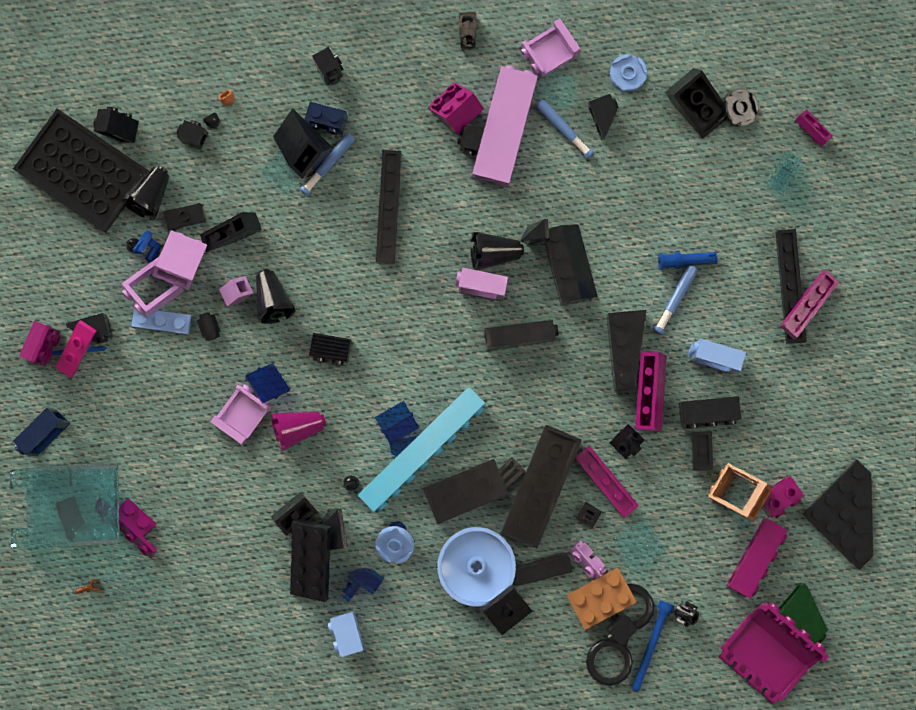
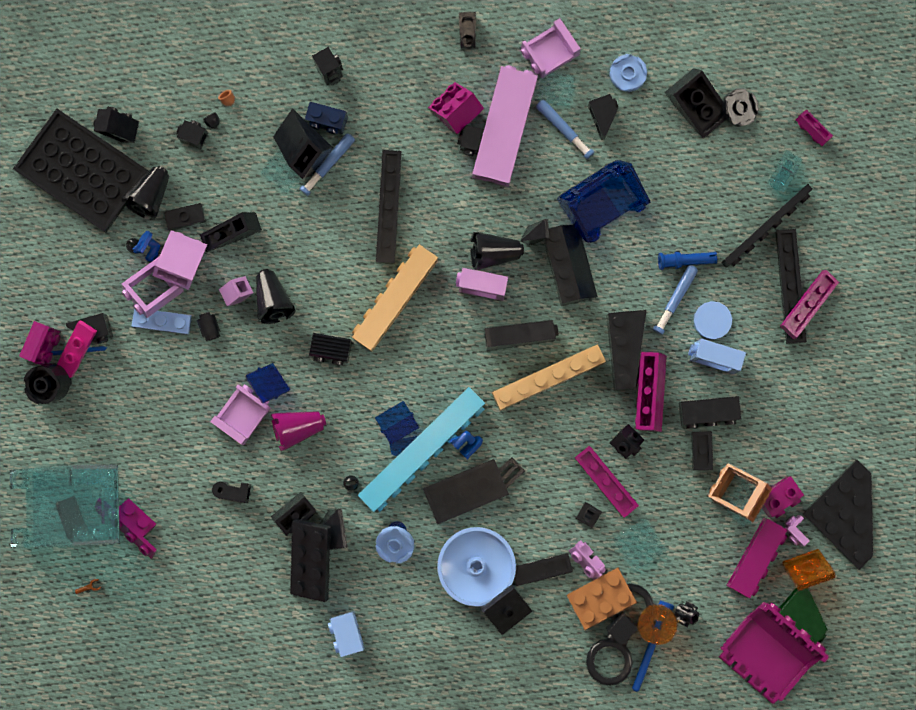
dark blue window [13,408,70,456] -> none
clear blue brick [342,567,385,602] -> none
black brick [501,425,582,548] -> none
none -> black brick [24,363,72,404]
none -> black leg [212,482,252,503]
none -> tan brick [352,244,438,352]
none -> blue piece [449,431,483,460]
none -> tan brick [492,344,606,411]
none -> clear blue windscreen [557,160,651,243]
none -> clear orange plate [638,604,677,645]
none -> light blue tile [693,301,732,339]
none -> black plate [721,184,813,268]
none -> clear orange plate [782,549,836,591]
none -> lavender bracket [785,515,809,546]

